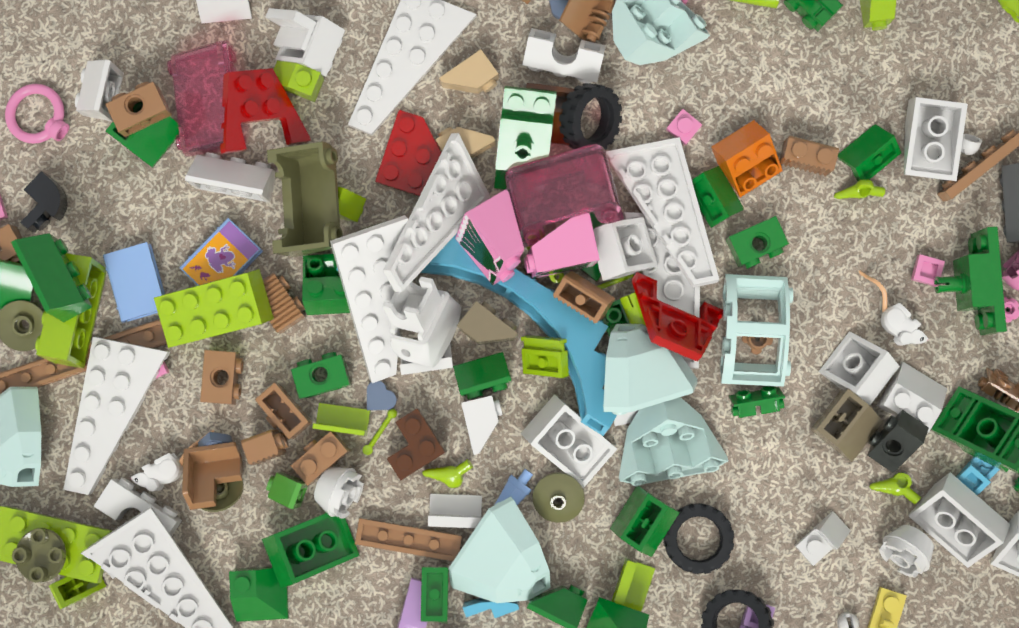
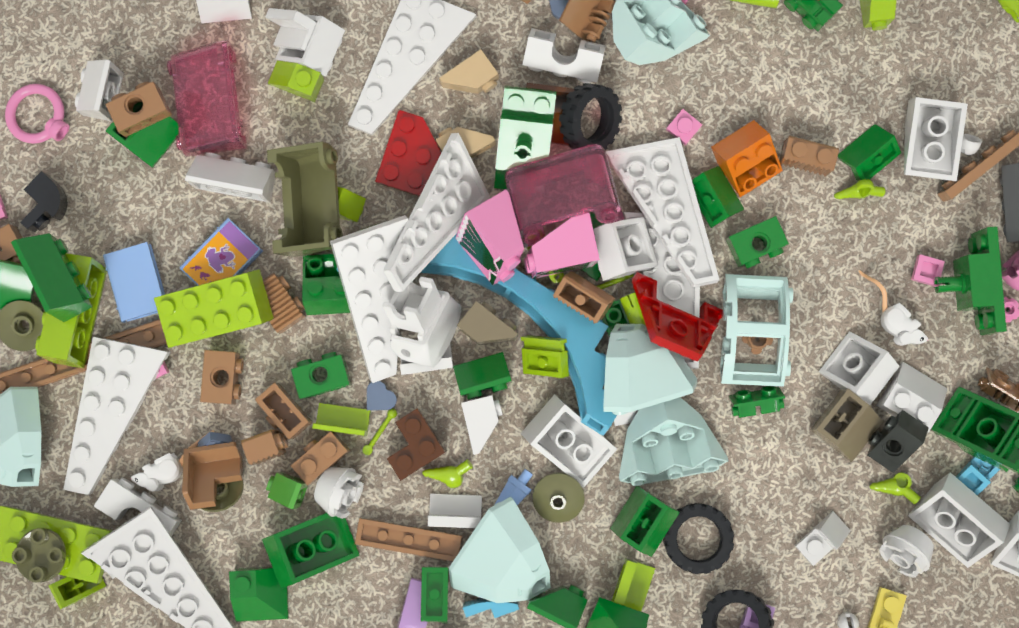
red wing [220,68,311,154] -> none

